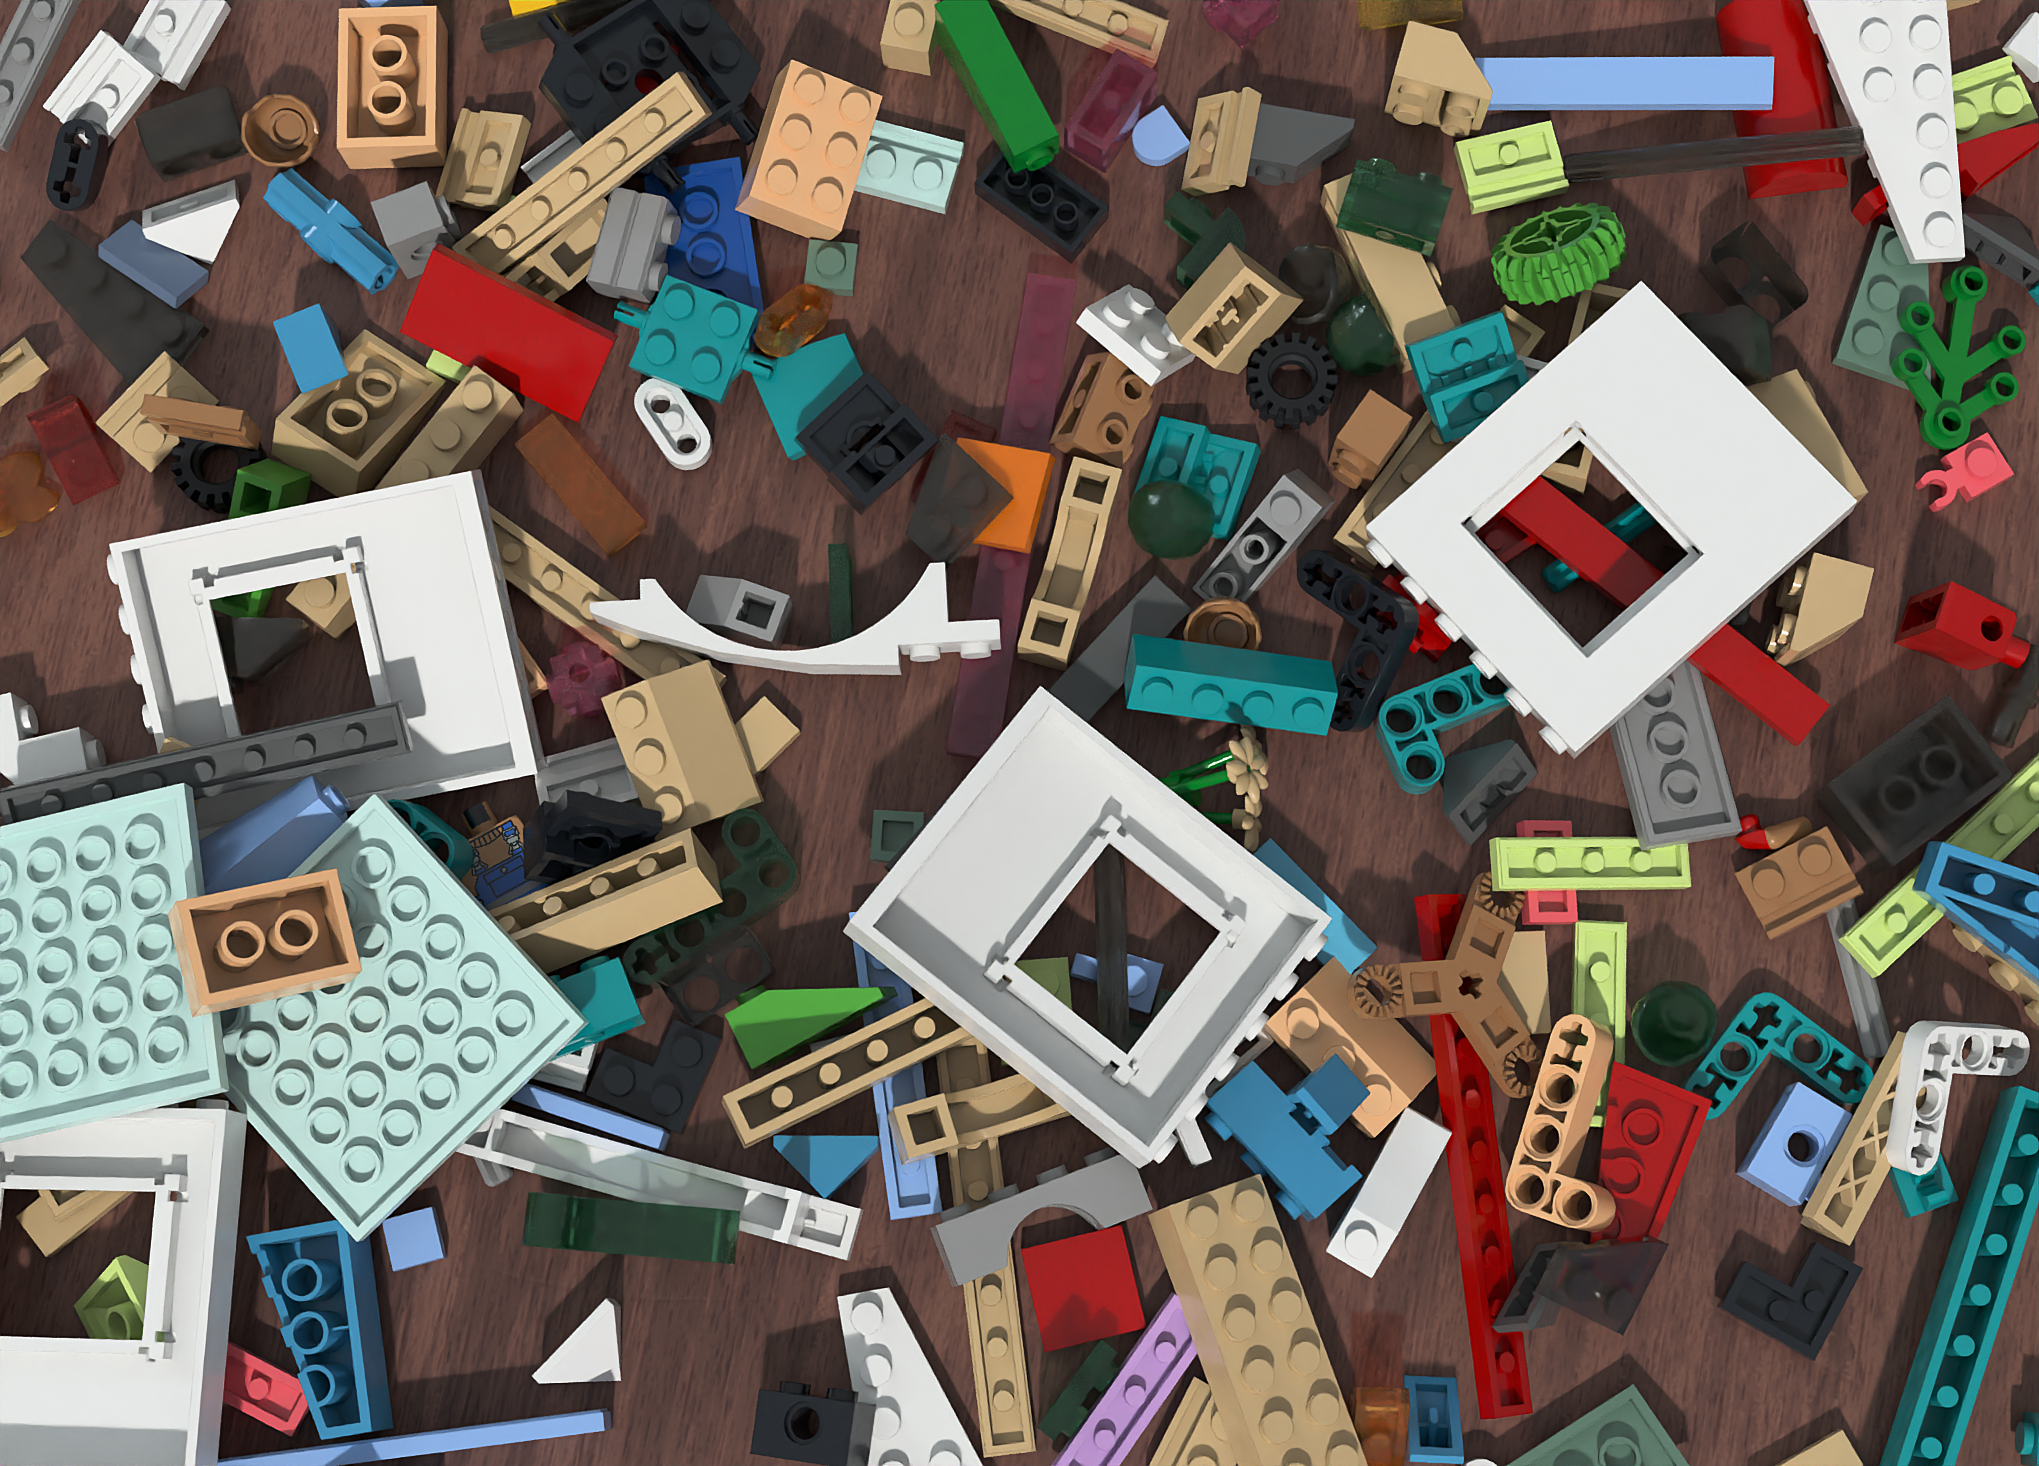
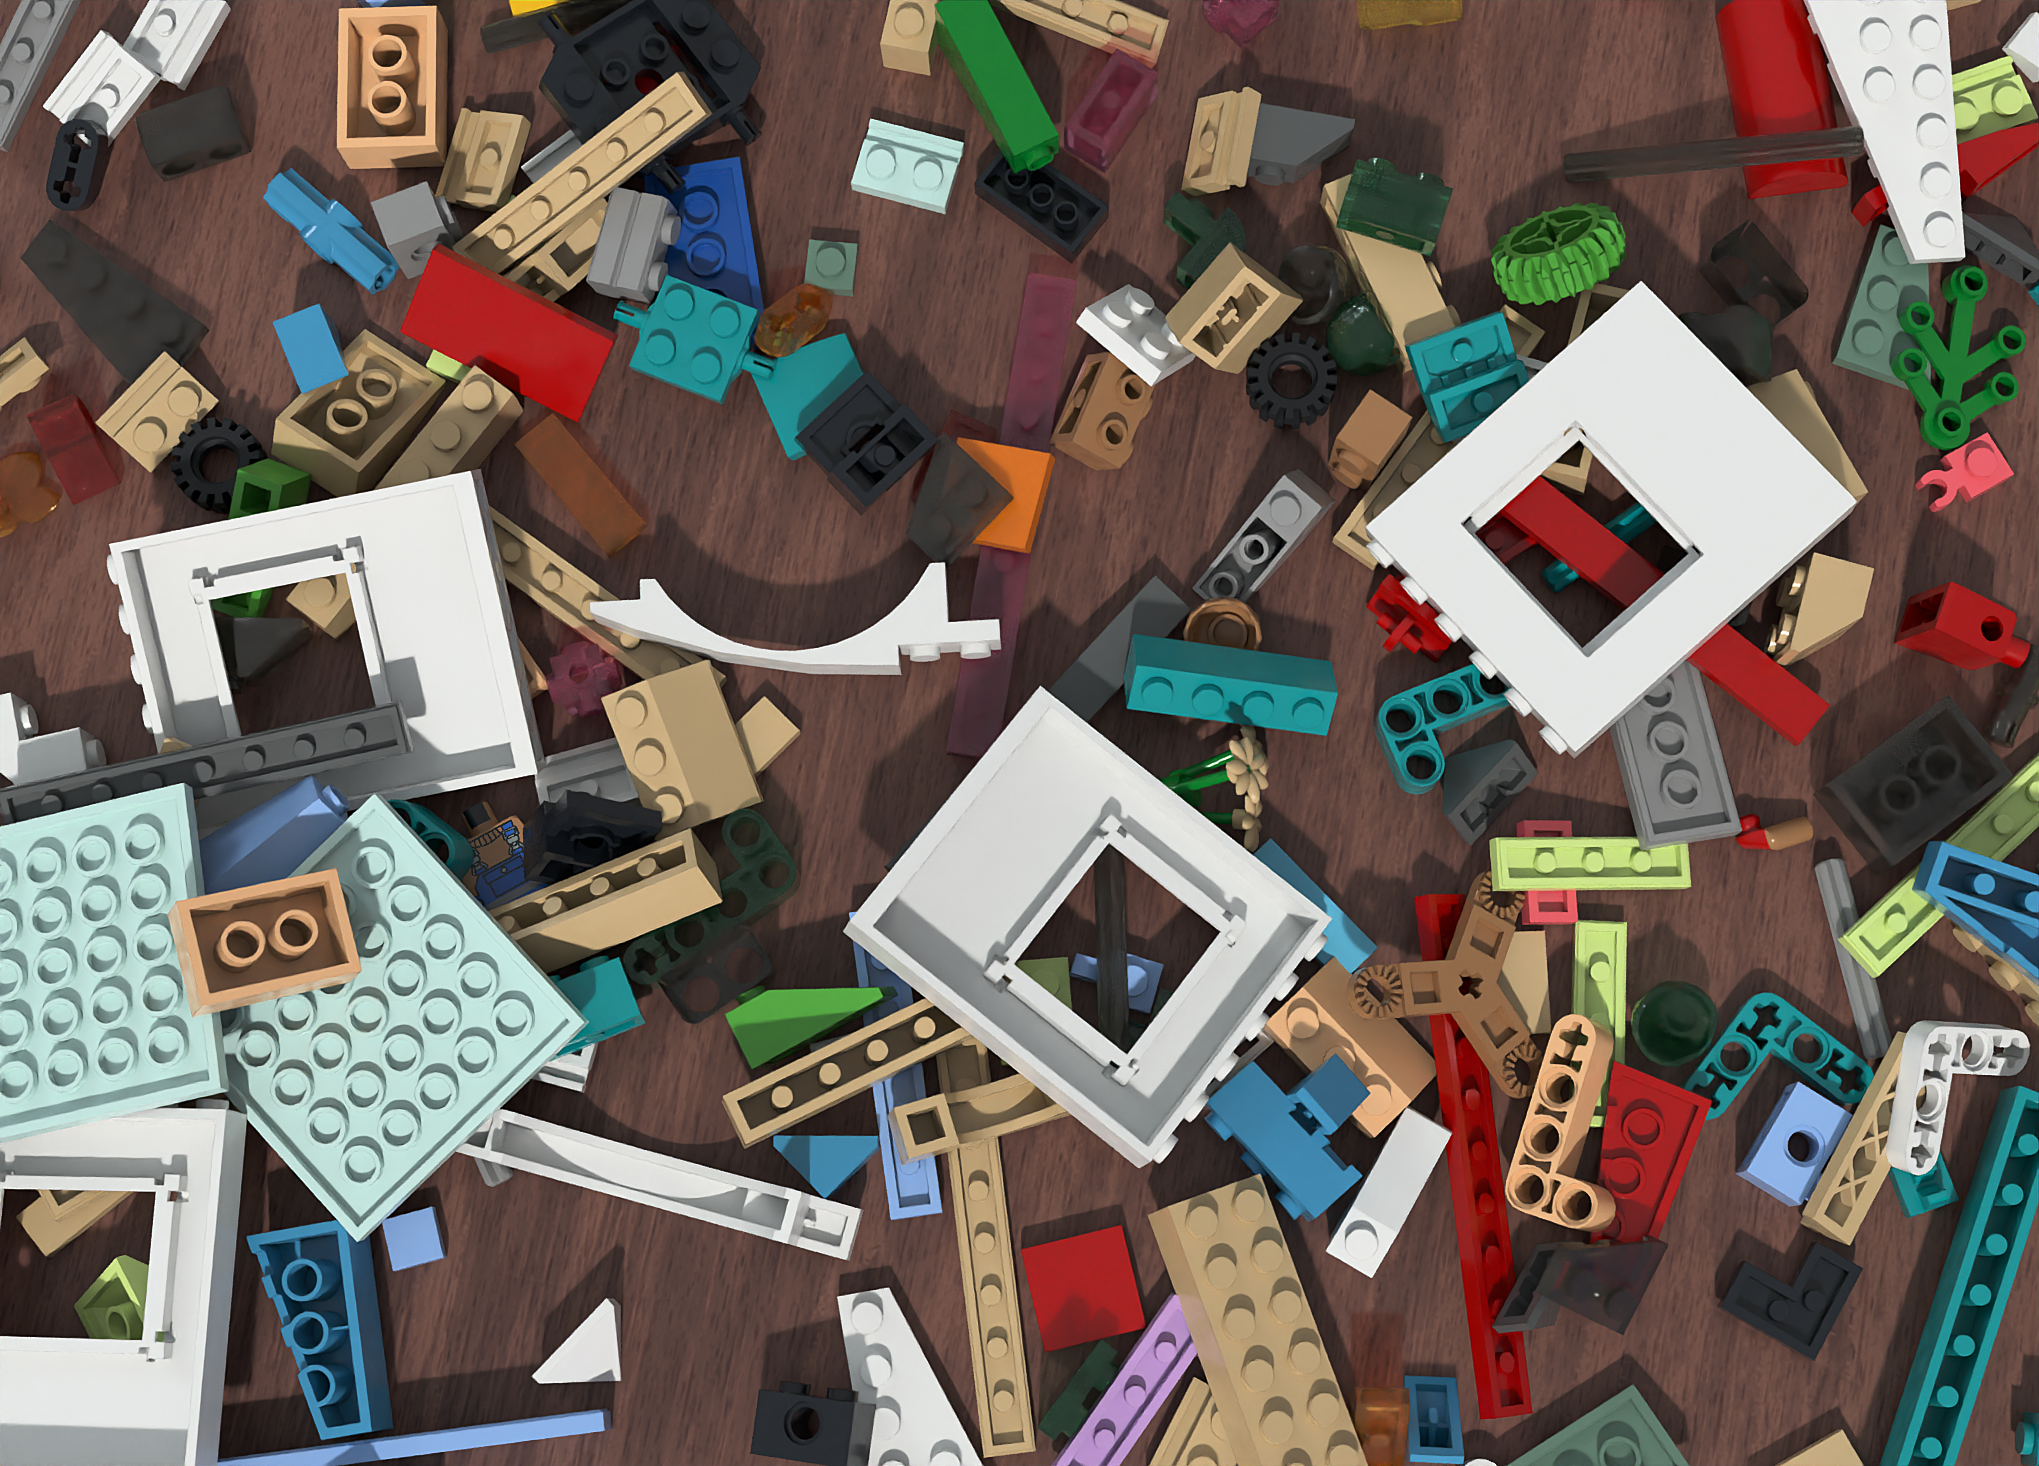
sand blue tile [98,219,209,309] -> none
medium nougat plate [140,394,262,450] -> none
white slope [142,180,240,265] -> none
coral plate [223,1341,310,1437] -> none
medium nougat hair [241,94,321,169] -> none
light blue tile [511,1083,671,1152] -> none
clear green beam [521,1192,741,1264] -> none
black plate [586,1019,723,1135] -> none
white plate [634,378,713,470] -> none
light grey slope [685,575,794,651] -> none
light nougat brick [735,60,883,241] -> none
clear green tile [828,543,854,644] -> none
sand green plate [870,810,925,864] -> none
light grey arch [930,1147,1153,1288] -> none
tan arch [1017,456,1122,672] -> none
clear green hair [1127,479,1215,560] -> none
teal slope [1129,416,1261,542] -> none
light blue tile [1132,105,1190,166] -> none
white tile [1174,1118,1212,1169] -> none
black beam [1297,549,1419,732] -> none
tan slope [1384,21,1493,137] -> none
yellowish green plate [1454,120,1569,214] -> none
light blue tile [1475,57,1774,110] -> none
medium nougat plate [1734,826,1864,940] -> none

